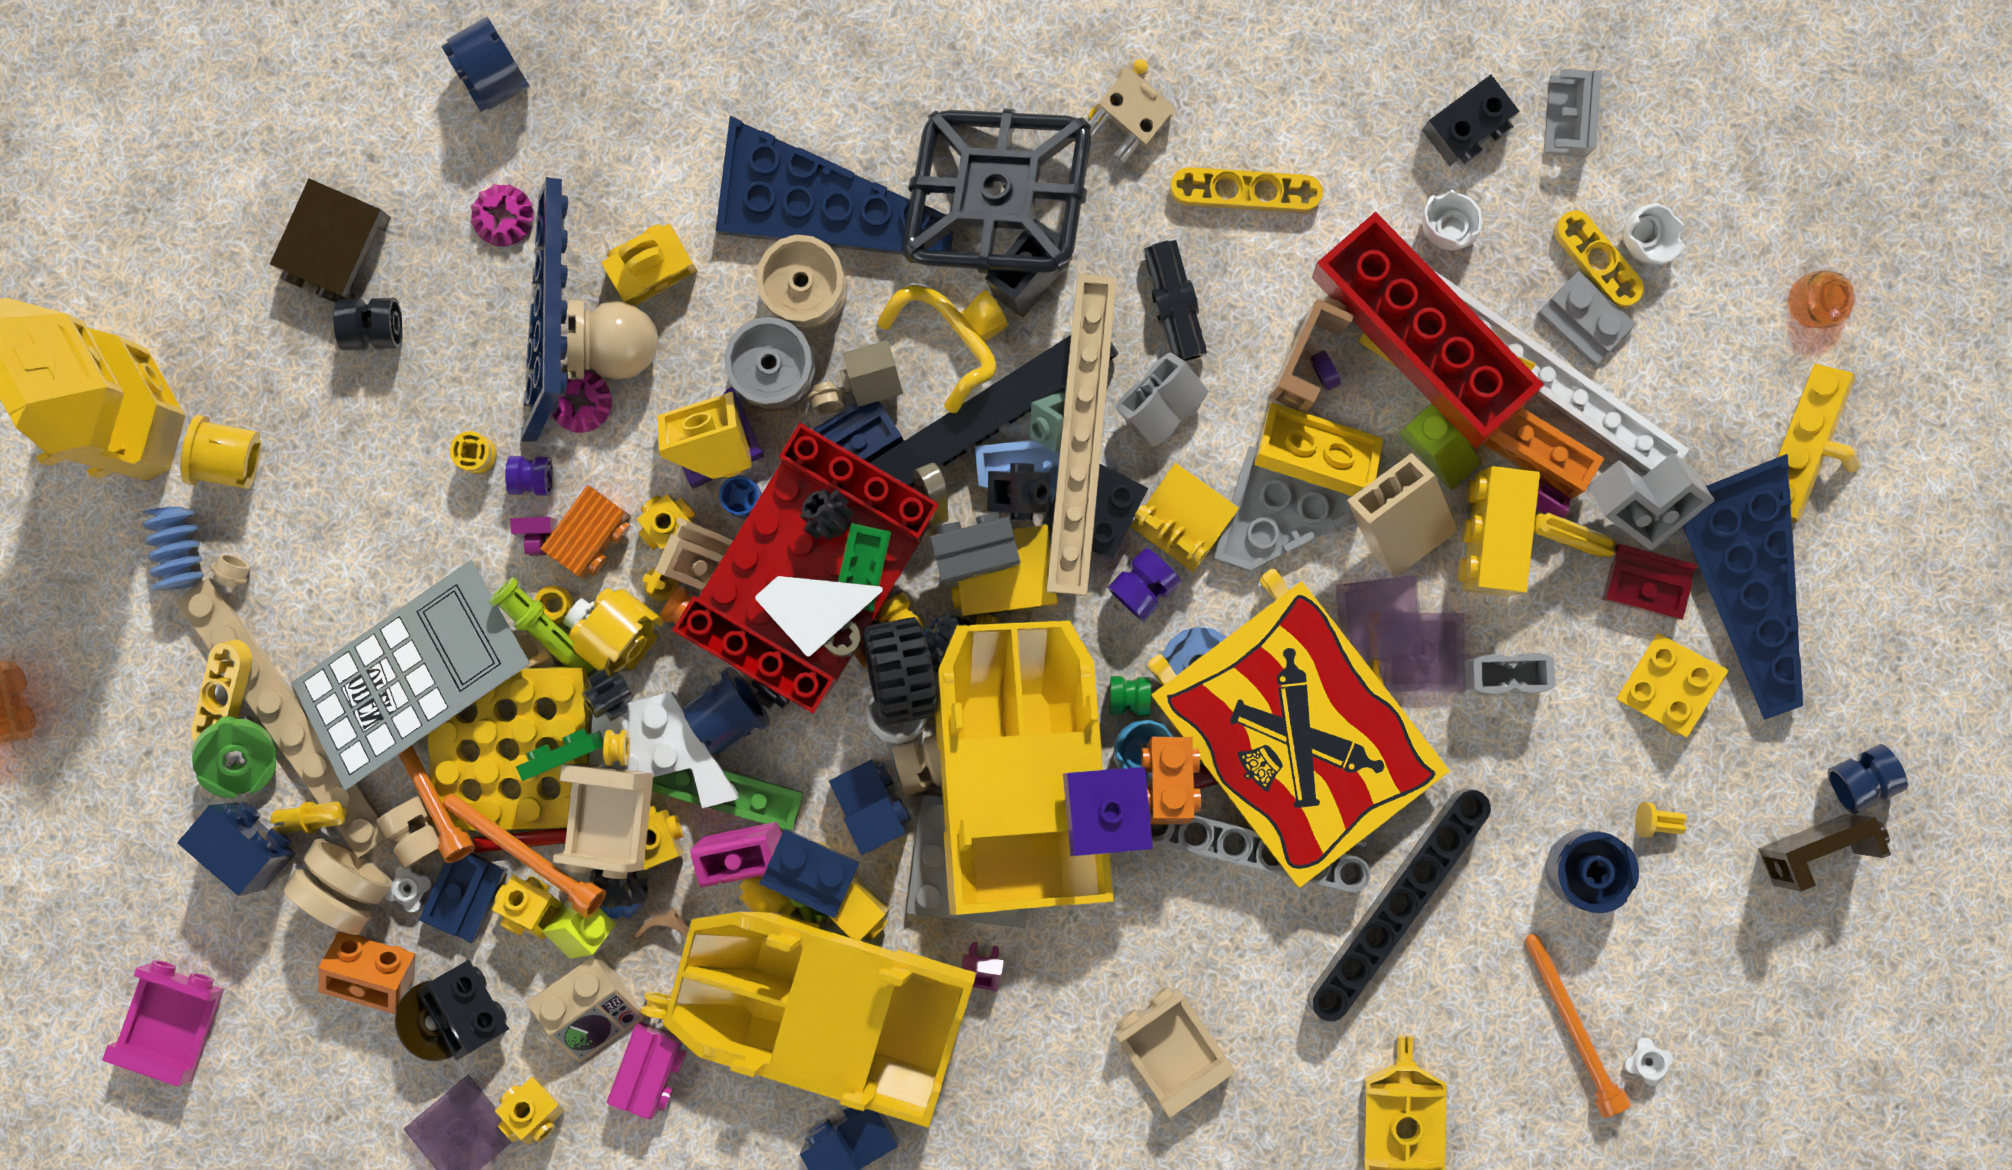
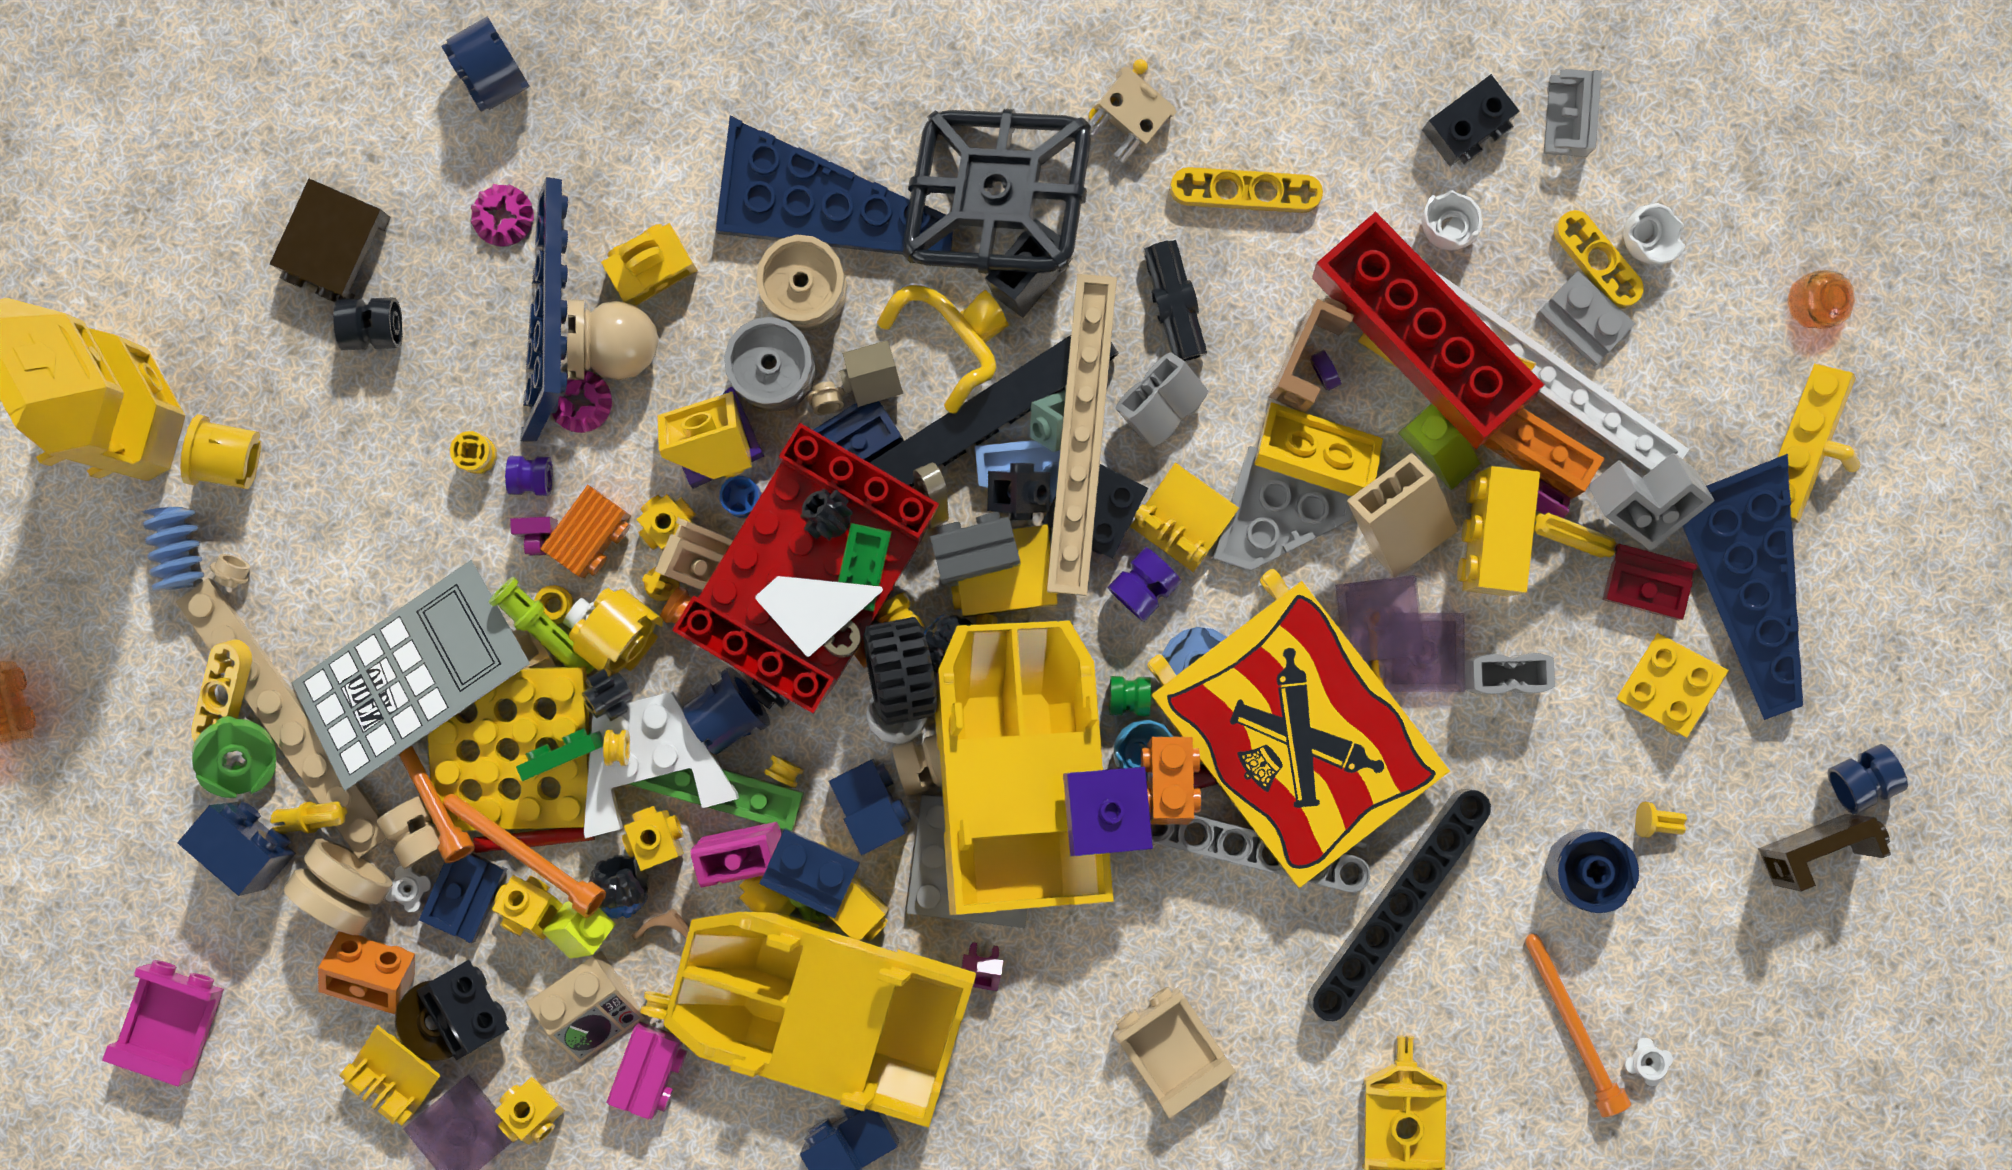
tan panel [553,764,653,879] -> none
none -> yellow hinge [339,1025,441,1126]
none -> yellow bush [764,755,804,788]

